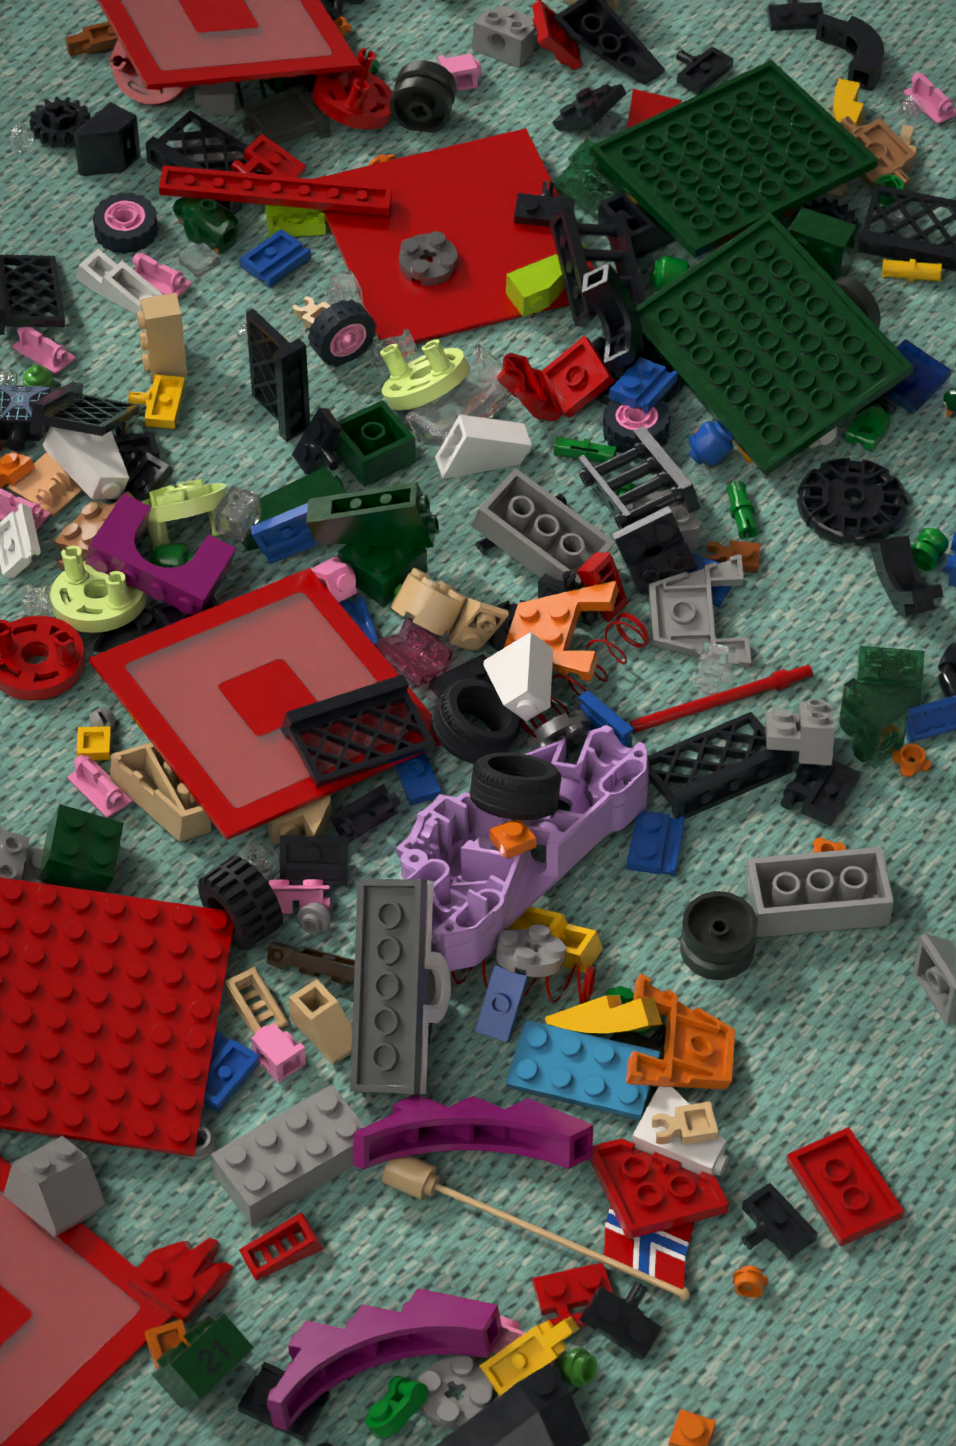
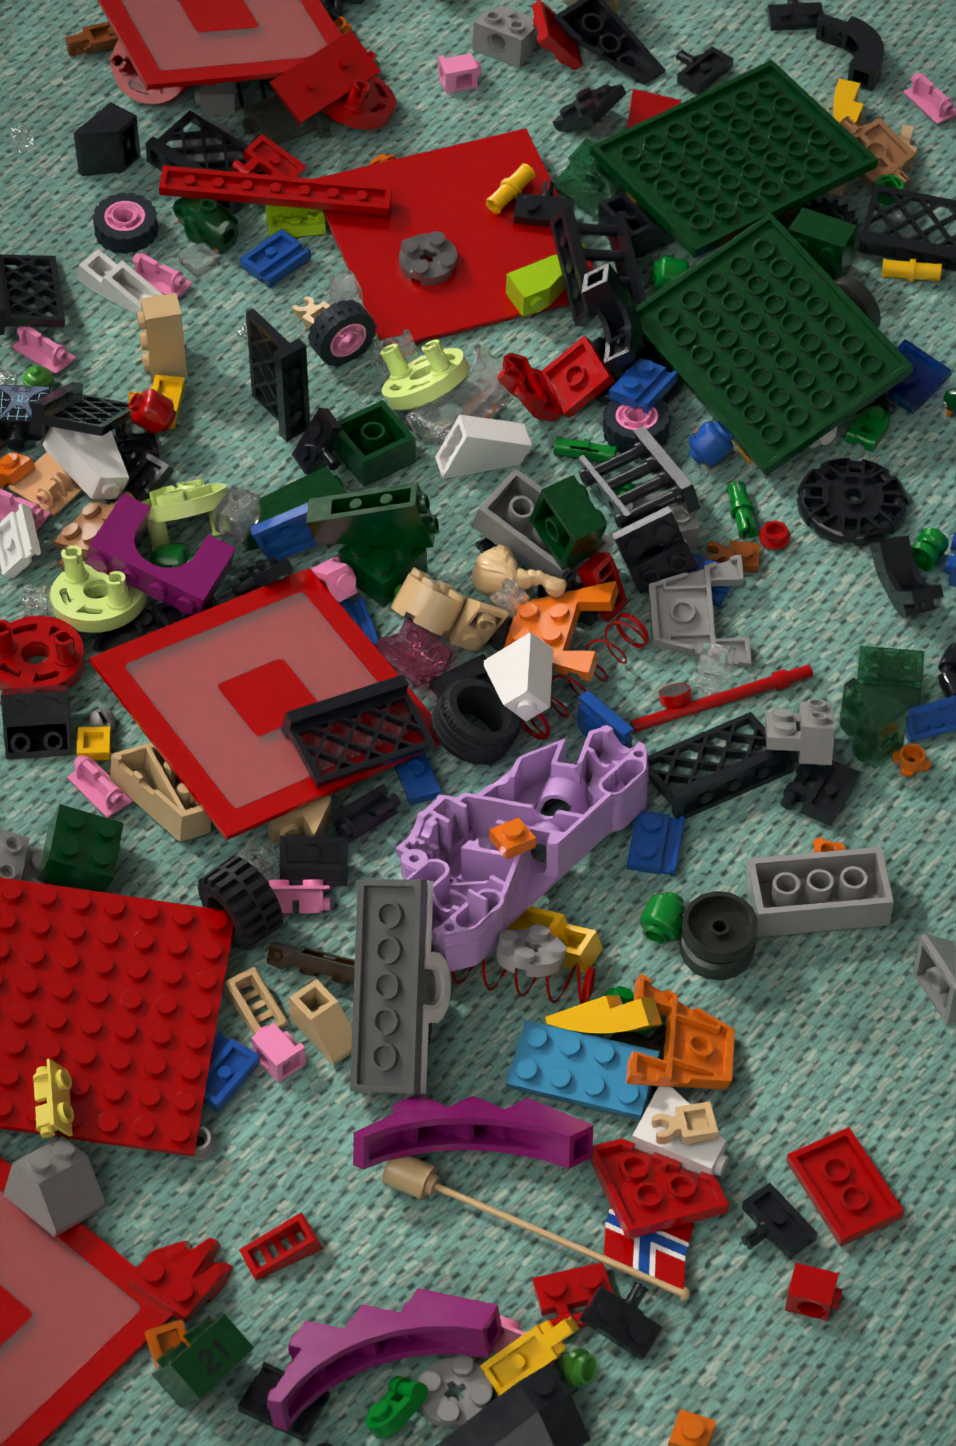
black gear [29,97,91,148] -> none
light grey brick [211,1084,365,1227] -> none
light grey plate [297,903,330,935] -> none
pearl dark grey wheel [390,60,457,133] -> none
black tyre [470,753,561,820] -> none
blue plate [475,964,529,1042] -> none
flat silver plate [527,709,592,751] -> none
orange plate [732,1265,768,1298] -> none
clear plate [899,95,925,121] -> none
none -> black slope [1,685,72,760]
none -> light yellow hinge [33,1058,74,1138]
none -> red head [129,389,176,434]
none -> black plate [232,556,293,597]
none -> red piece [269,30,381,124]
none -> tan hair [472,544,567,603]
none -> yellow pin [486,164,535,214]
none -> clear wheel [489,578,530,618]
none -> dark green brick [529,475,607,570]
none -> green head [639,892,687,945]
none -> red tile [658,683,692,708]
none -> red plate [759,521,790,550]
none -> red brick [785,1263,843,1321]

